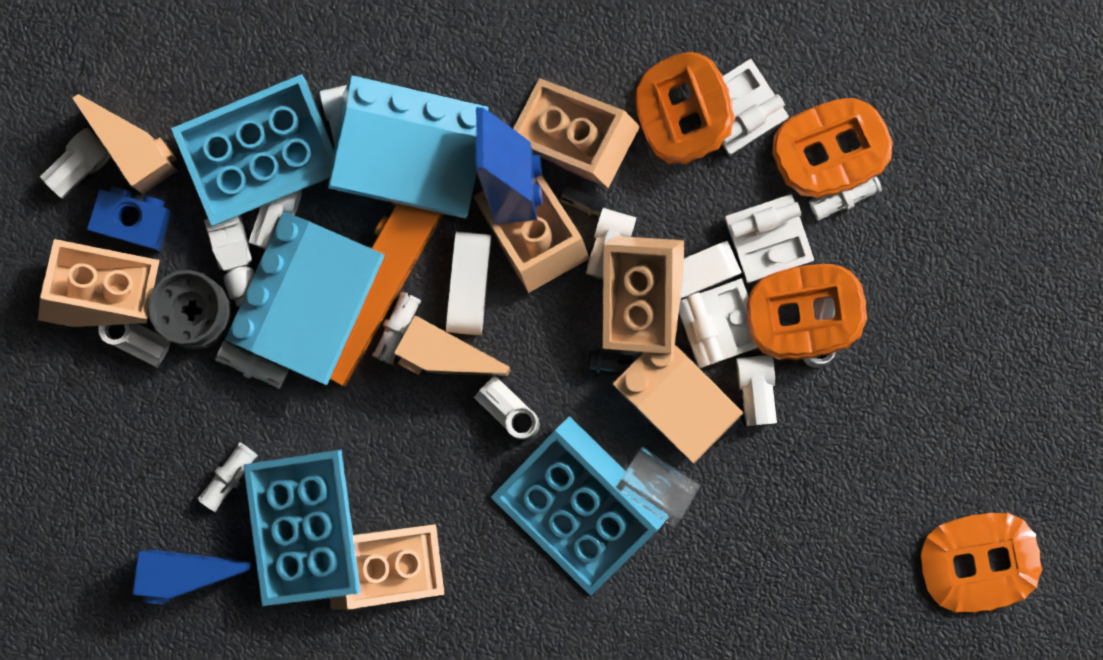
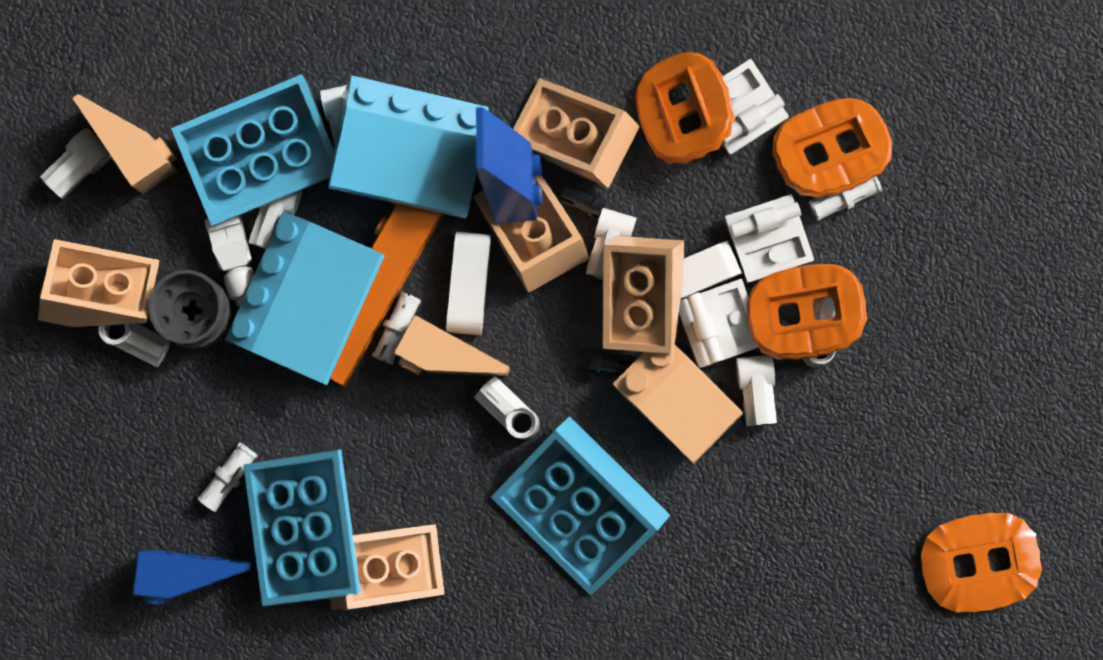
blue brick [87,186,172,252] -> none
white pin [215,340,289,389] -> none
clear tile [616,446,700,527] -> none

